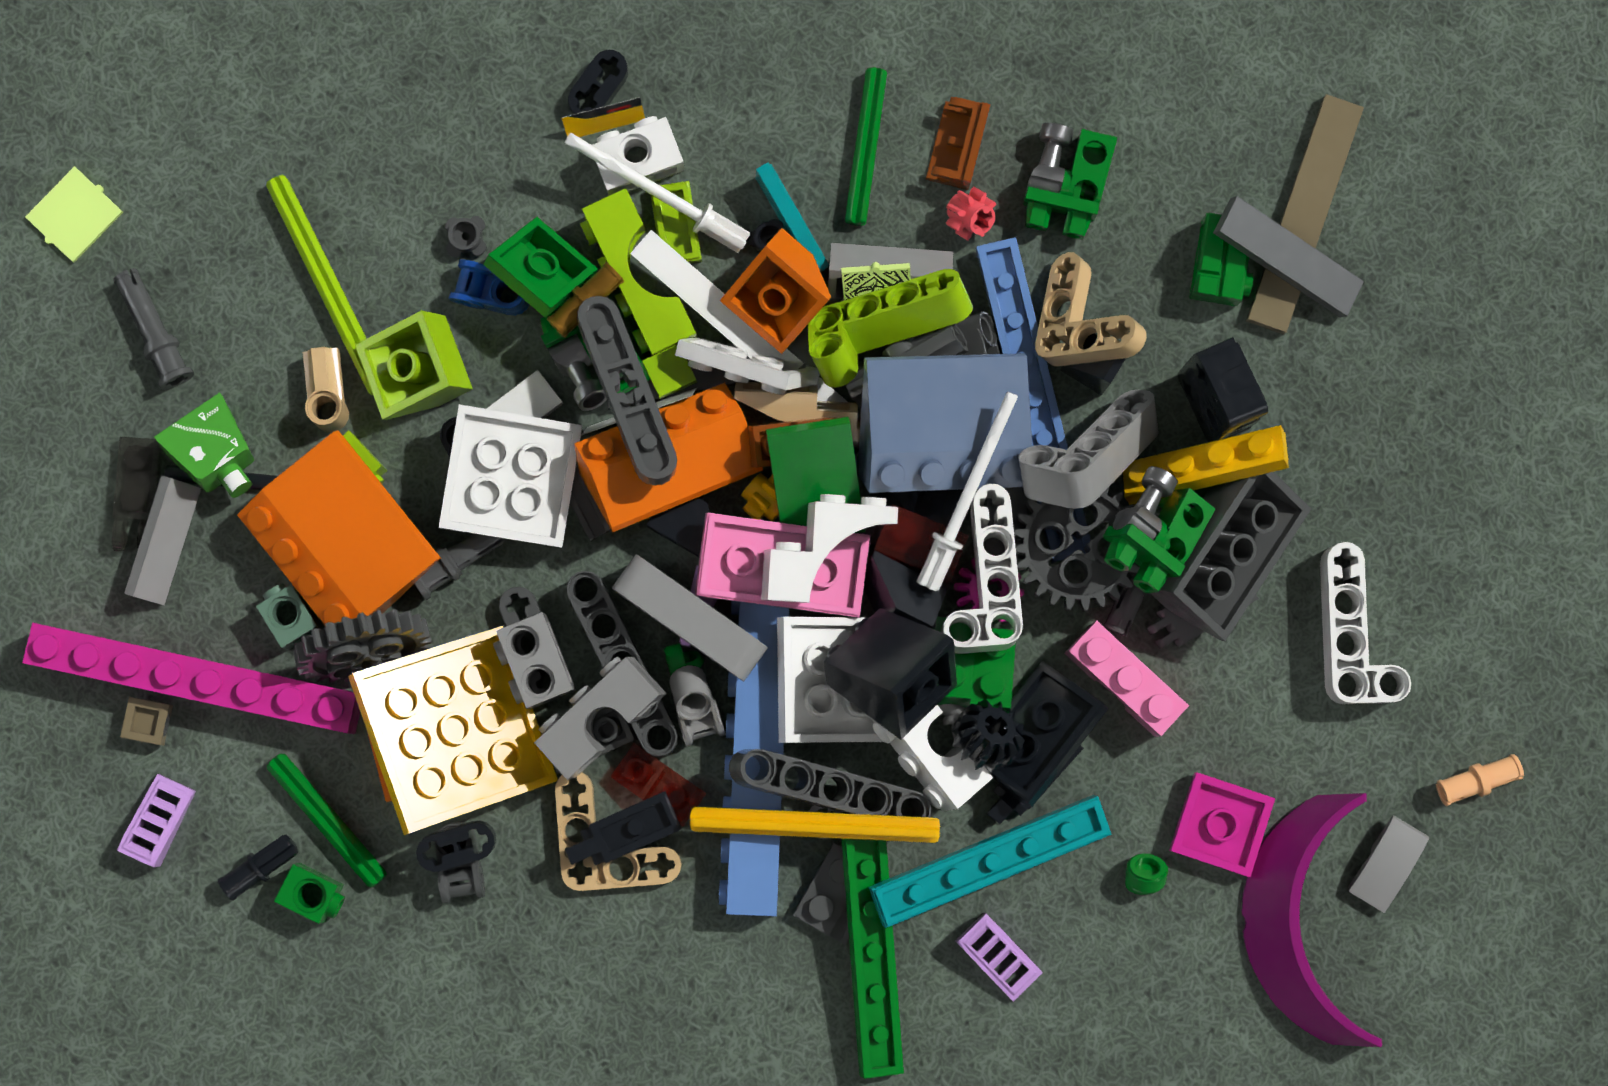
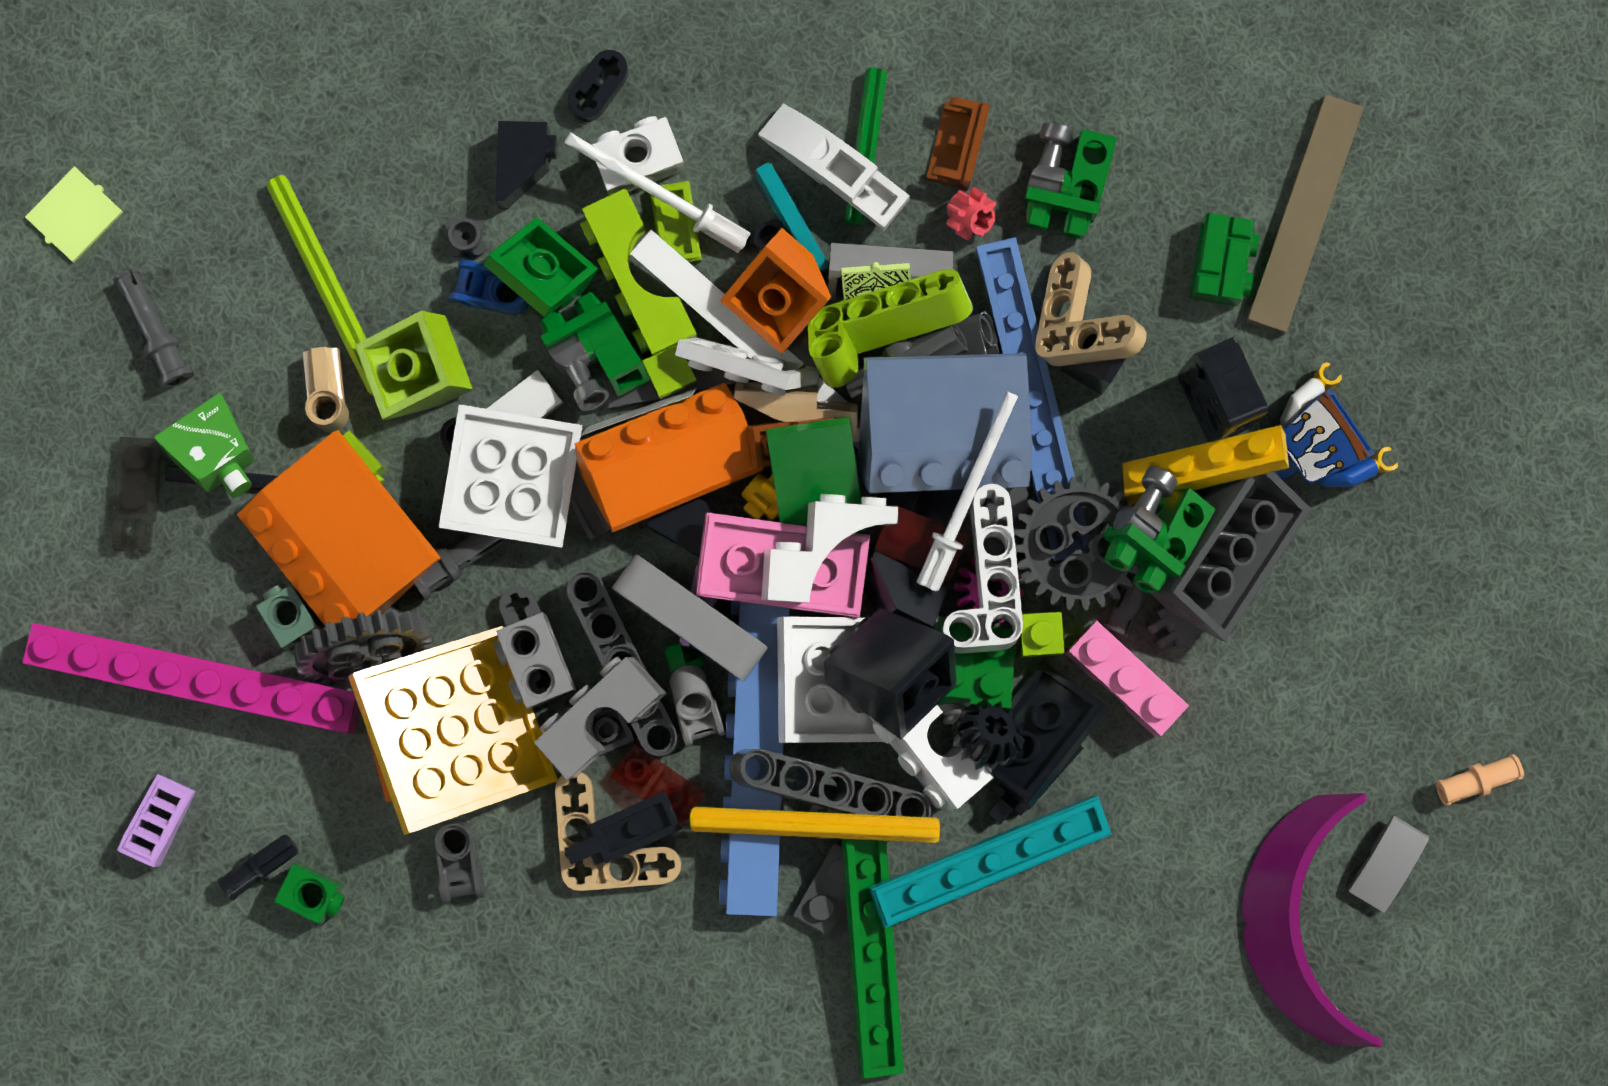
dark tan plate [120,697,173,746] -> none
light grey tile [124,476,201,605] -> none
green axle [266,754,387,888] -> none
black beam [416,820,497,872] -> none
pearl gold pin [547,262,625,338] -> none
yellow sticker [562,97,645,137] -> none
dark grey piece [577,296,677,486] -> none
lavender slope [955,912,1043,1002] -> none
light grey beam [1019,389,1159,509] -> none
green tile [1125,853,1168,895] -> none
dark pink plate [1169,772,1275,877] -> none
dark grey tile [1213,196,1364,318] -> none
white beam [1320,542,1411,704] -> none
none -> black slope [495,121,558,210]
none -> white slope [758,104,910,231]
none -> lime brick [1018,612,1064,658]
none -> torso [1274,362,1398,487]

